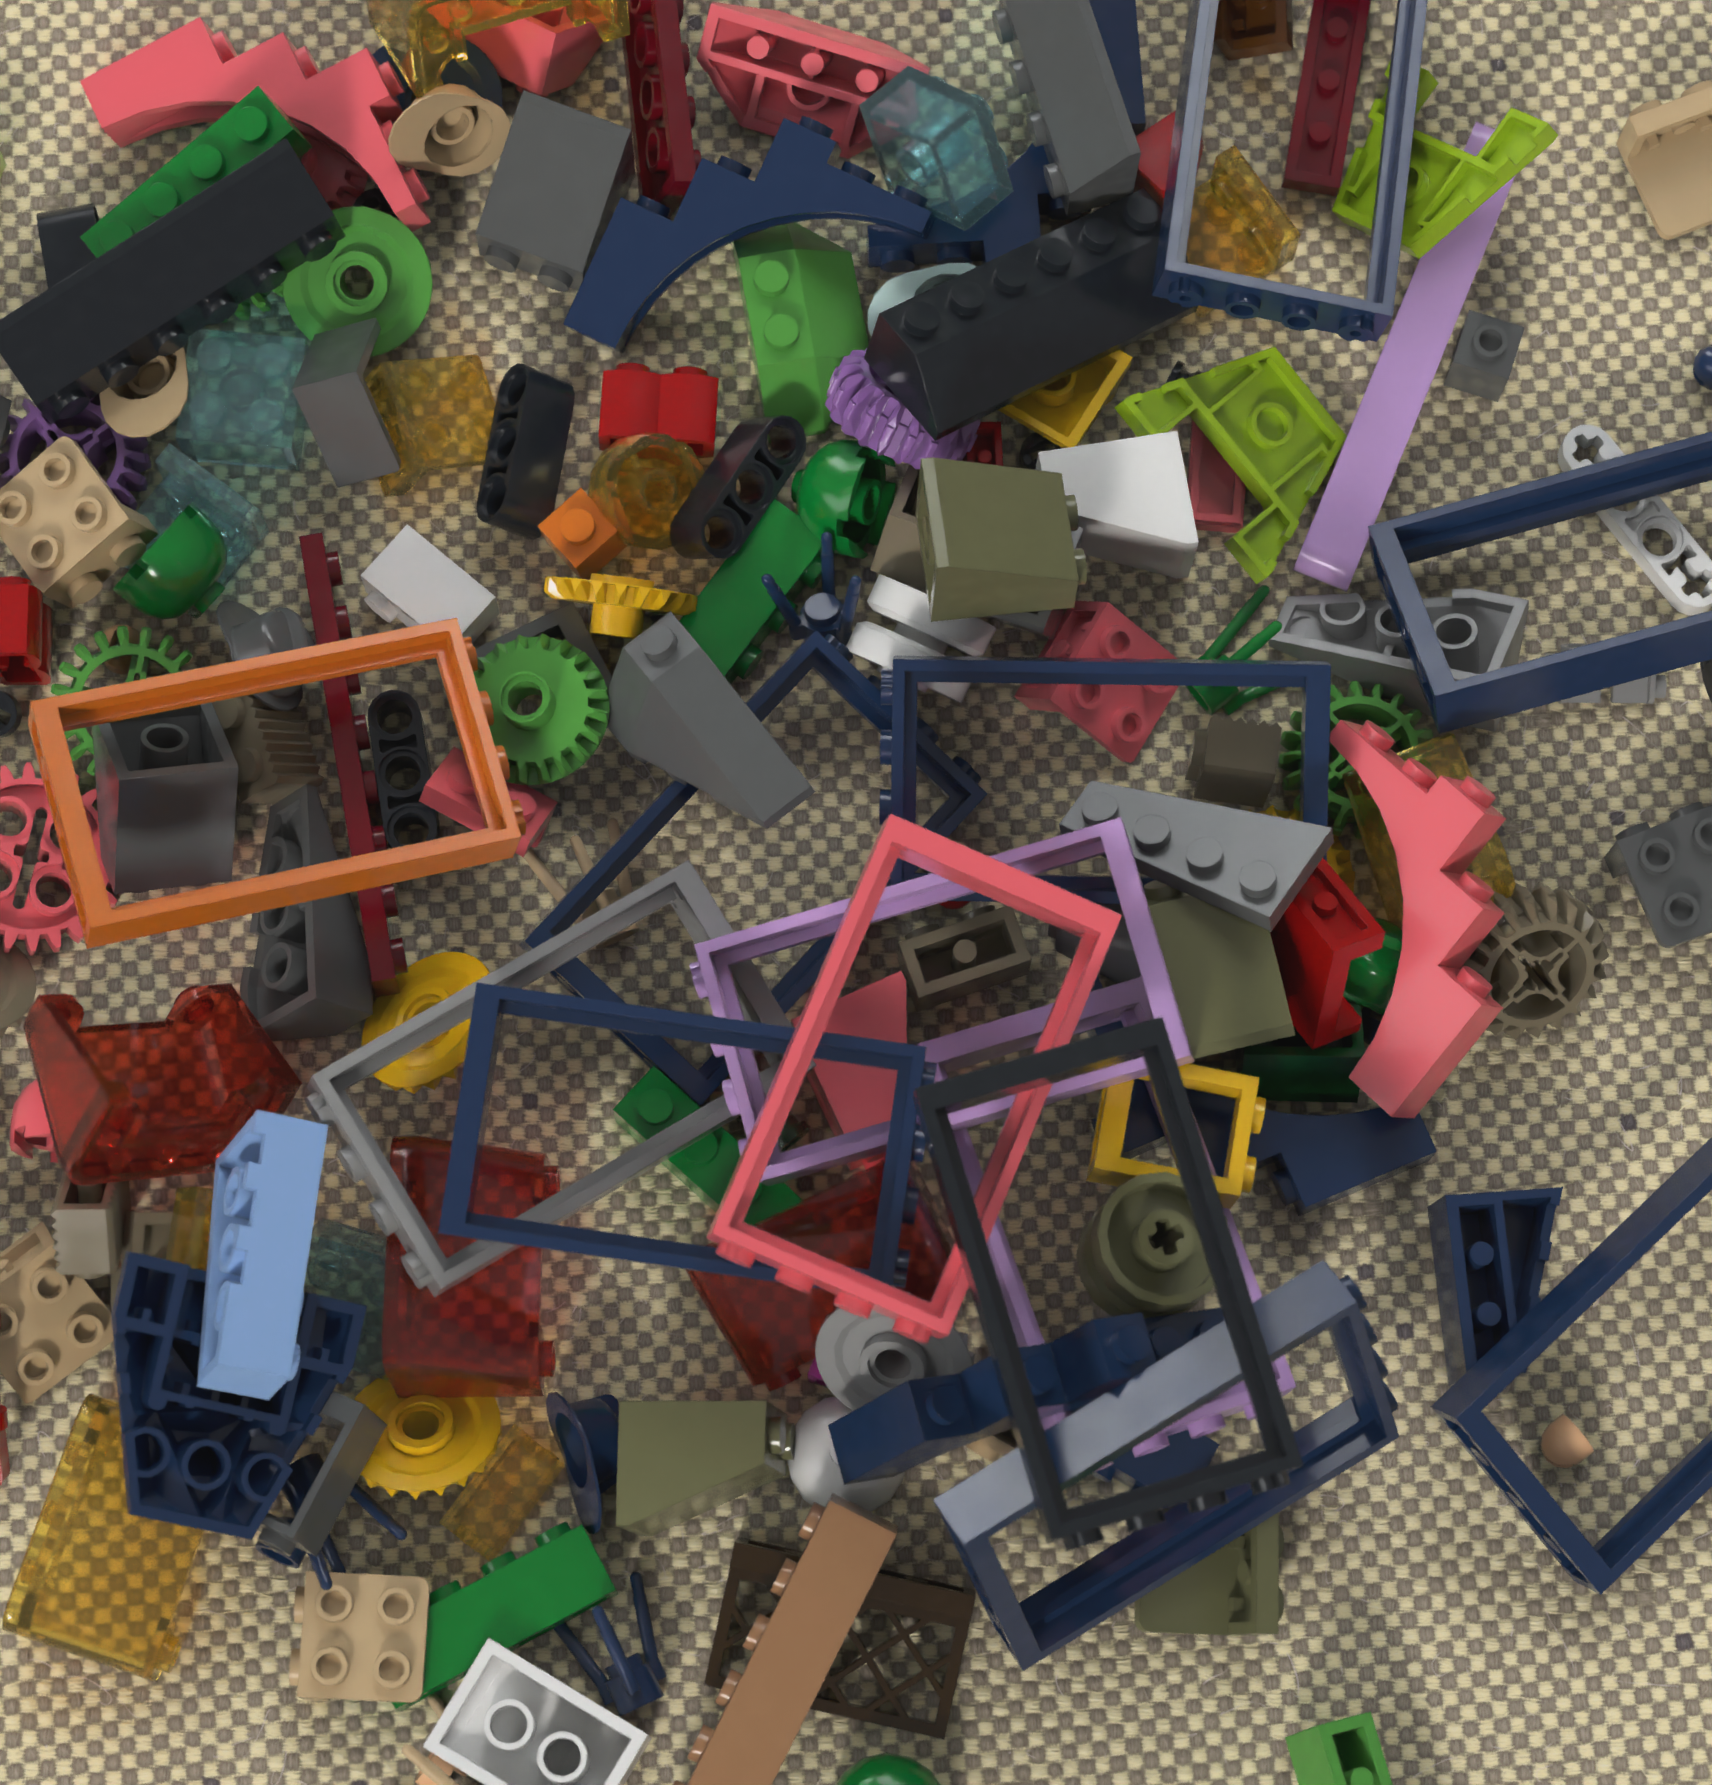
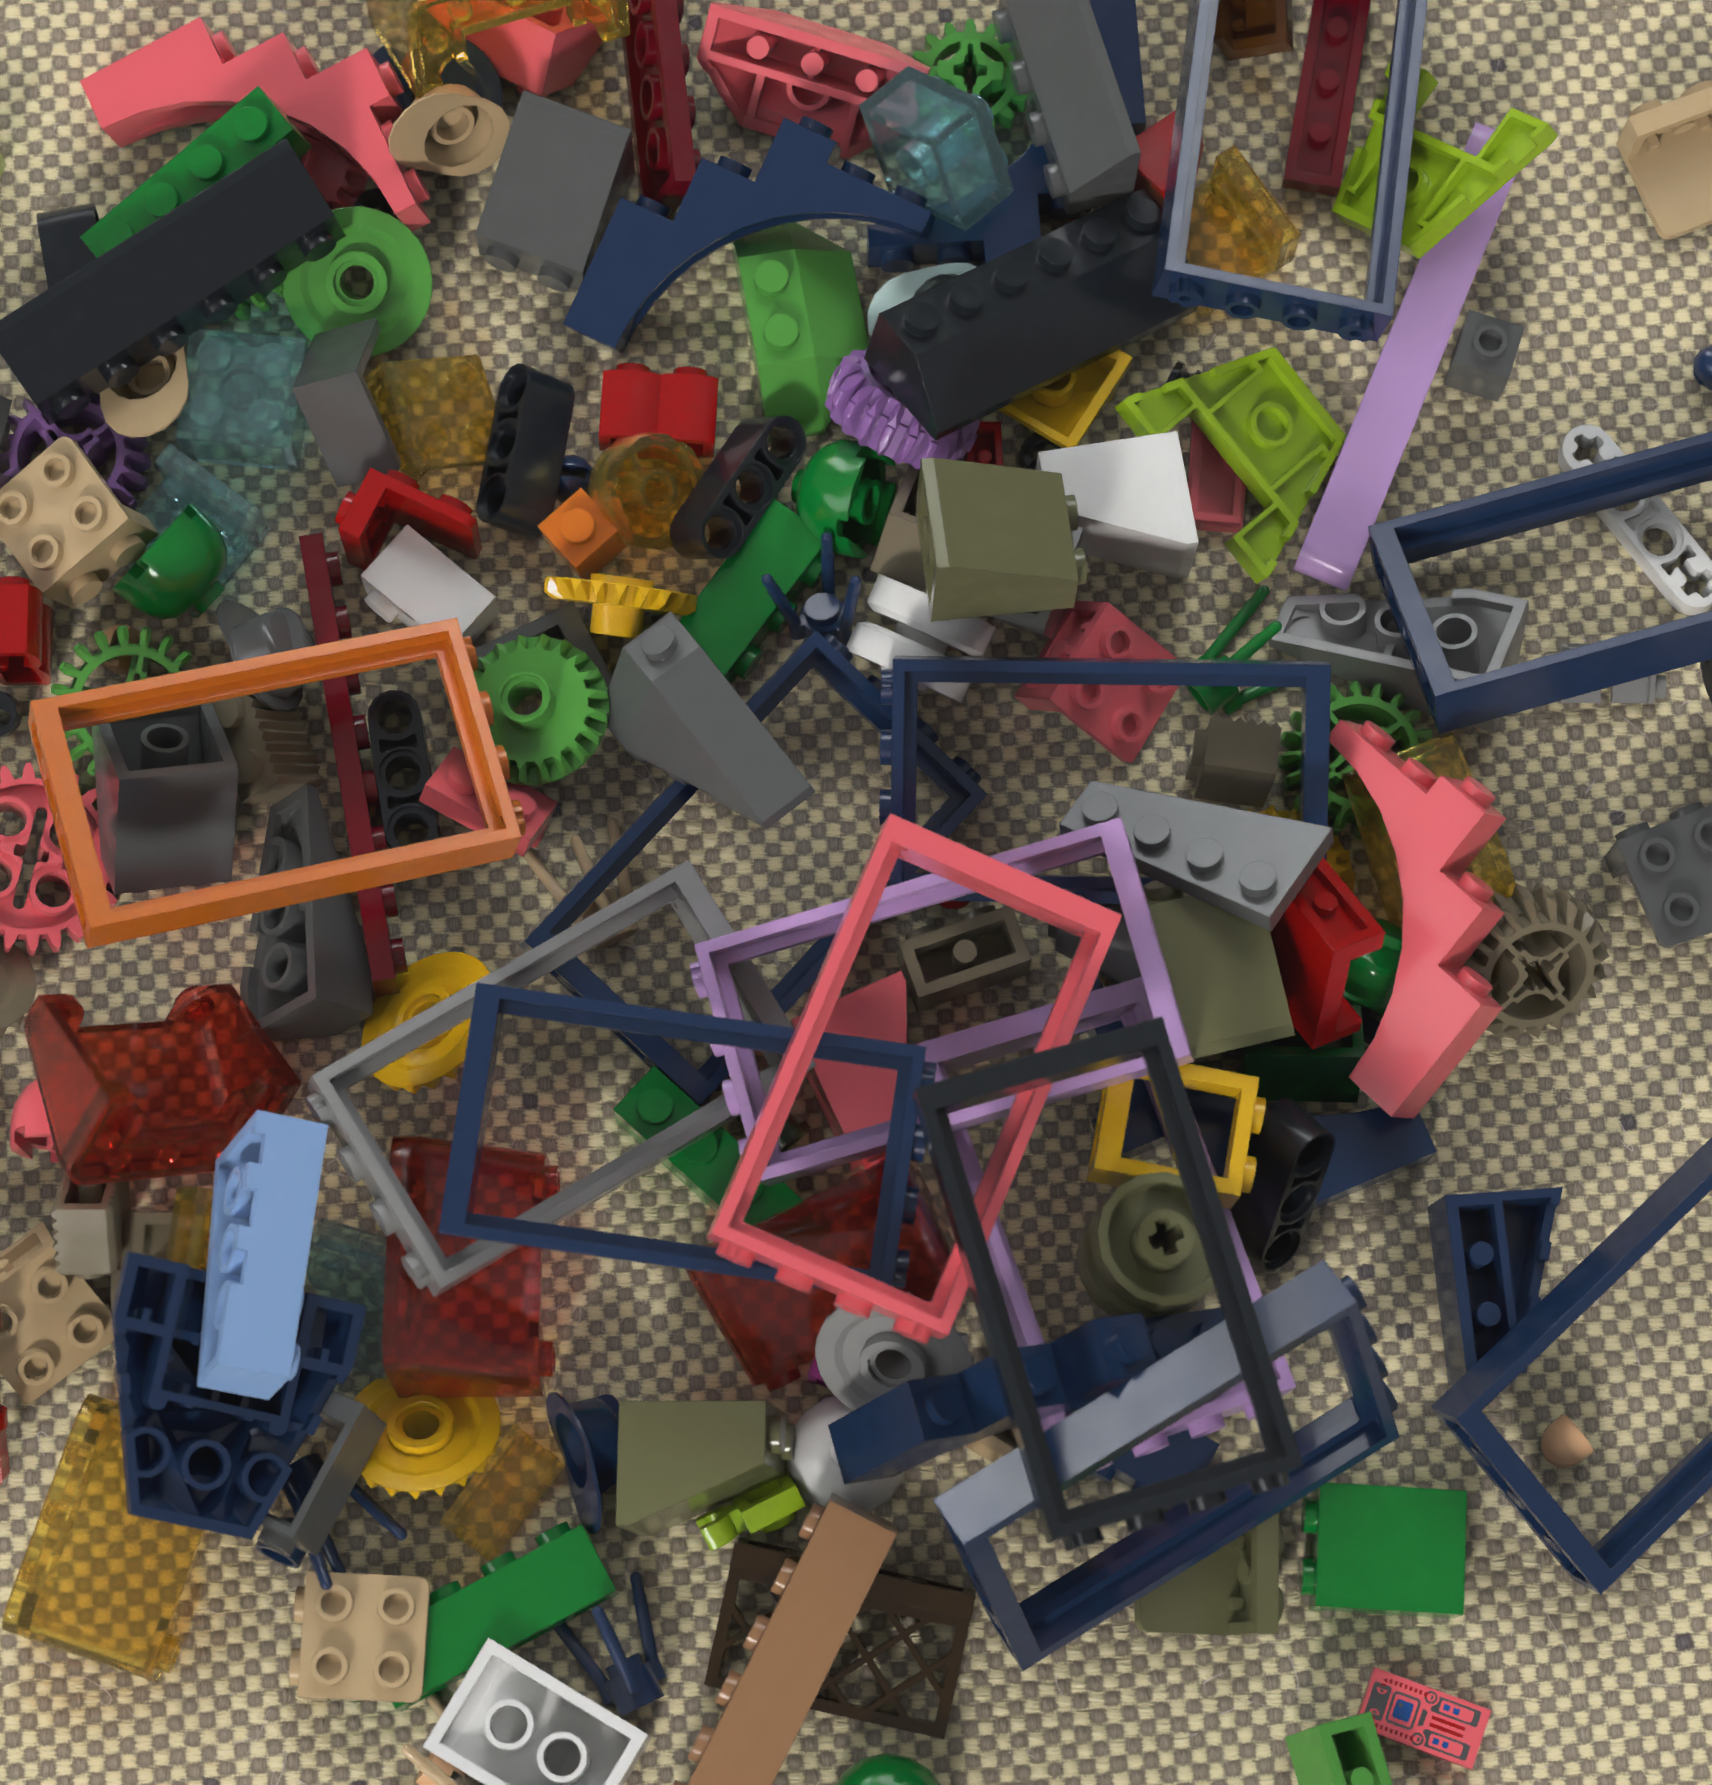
none -> red bracket [335,467,482,571]
none -> dark blue hinge [556,454,595,503]
none -> lime plate [695,1471,806,1551]
none -> bright green gear [912,19,1027,144]
none -> black beam [1230,1098,1336,1272]
none -> green brick [1299,1482,1467,1618]
none -> coral tile [1357,1667,1492,1770]

